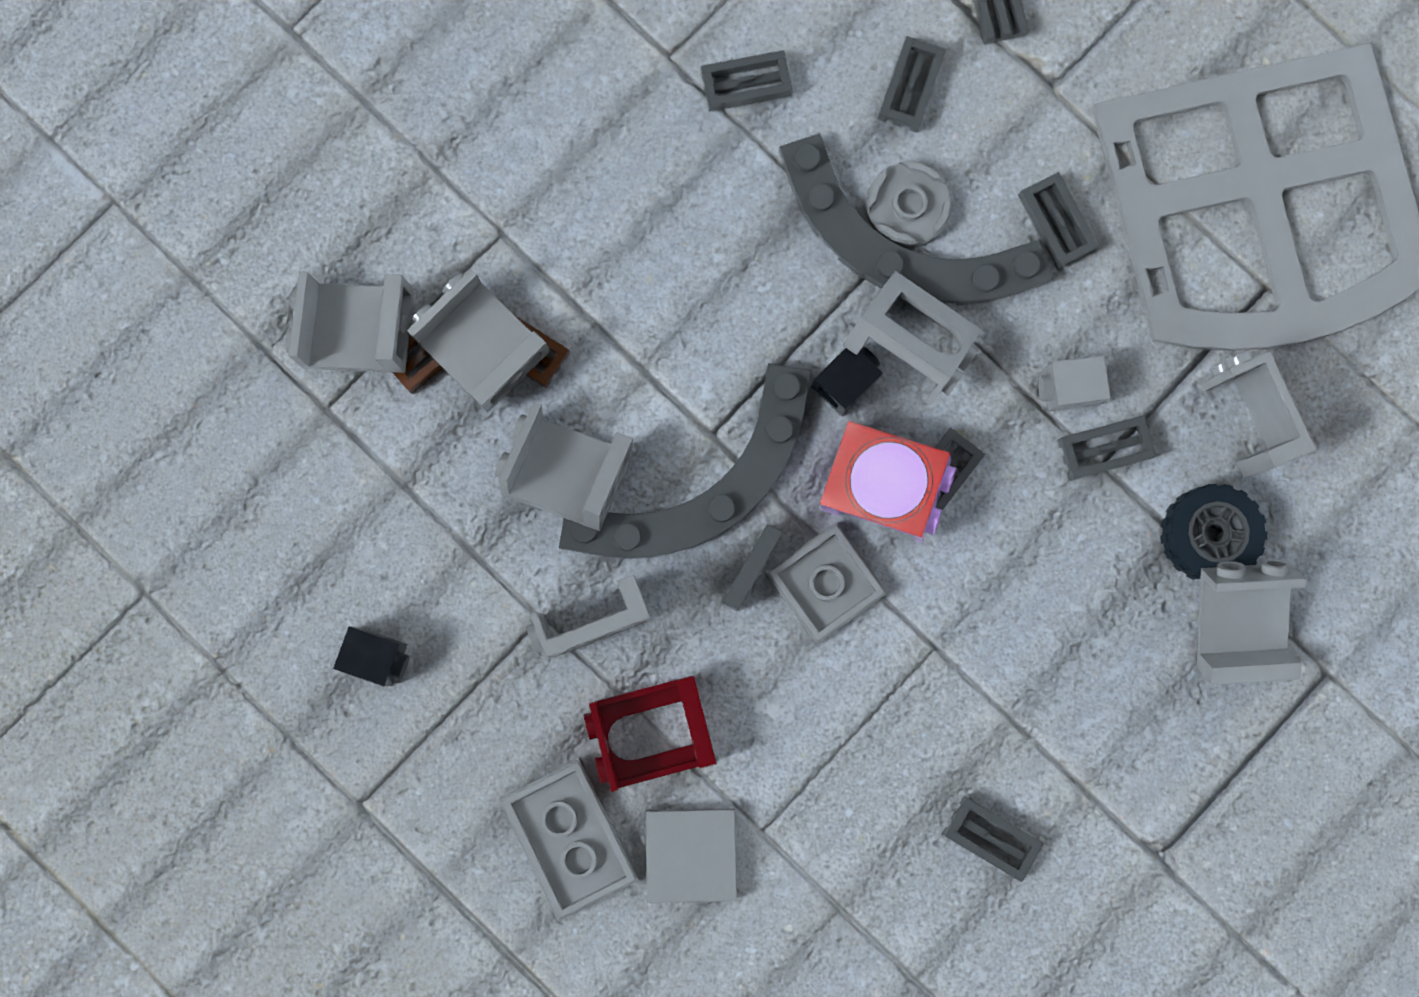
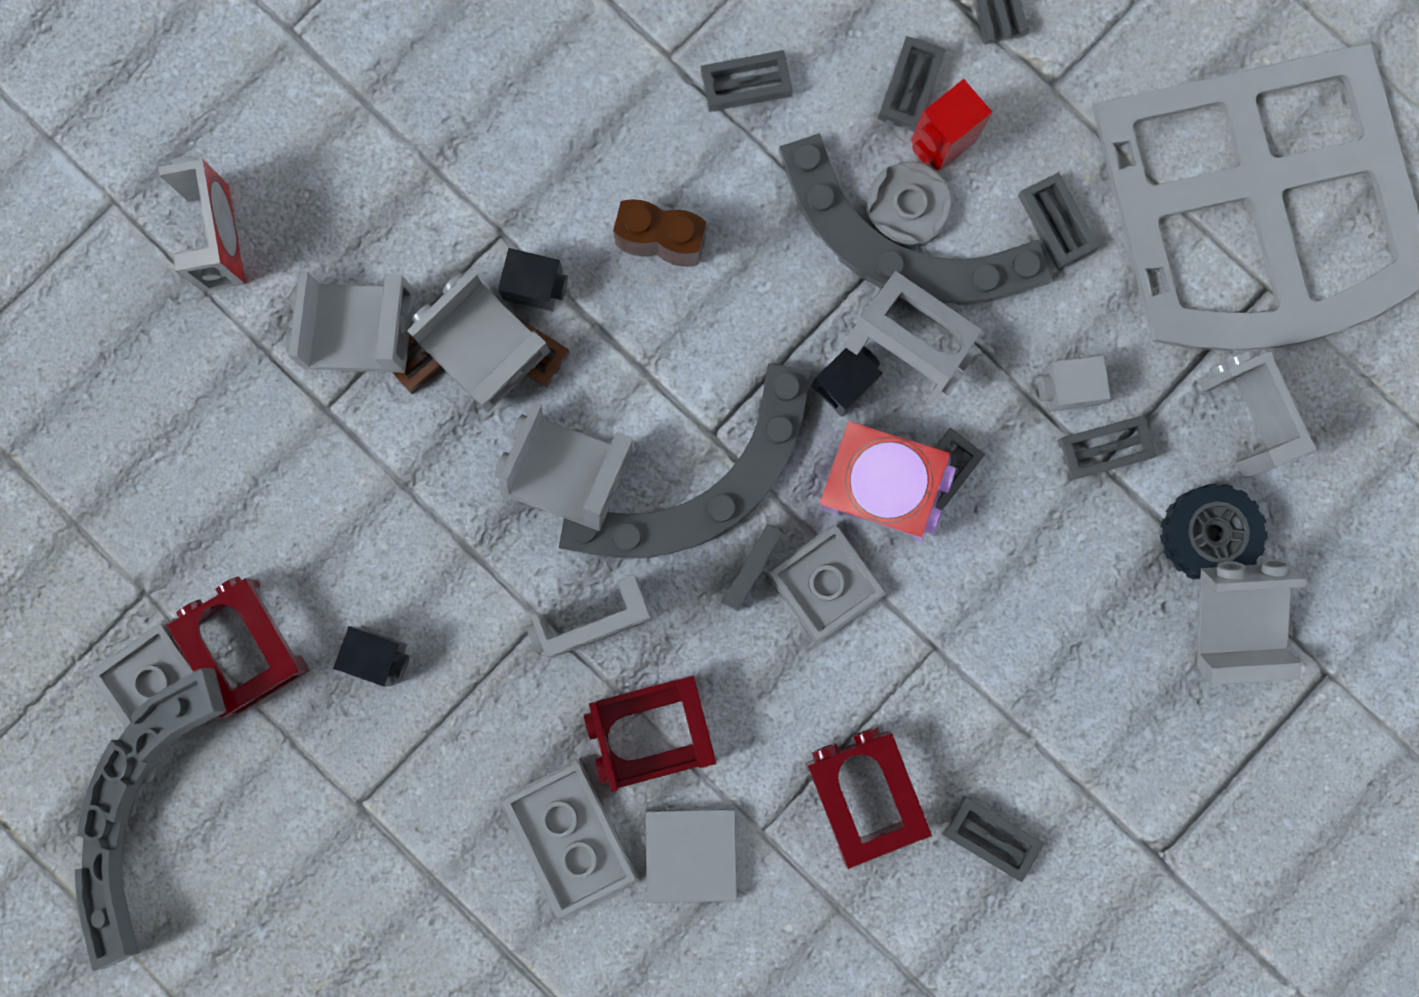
none -> dark grey plate [75,668,226,971]
none -> light grey tile [88,621,193,729]
none -> light grey panel [158,156,246,292]
none -> dark red panel [166,576,310,719]
none -> black brick [498,248,568,312]
none -> reddish brown brick [613,199,706,267]
none -> dark red panel [805,727,932,869]
none -> red brick [910,79,992,172]

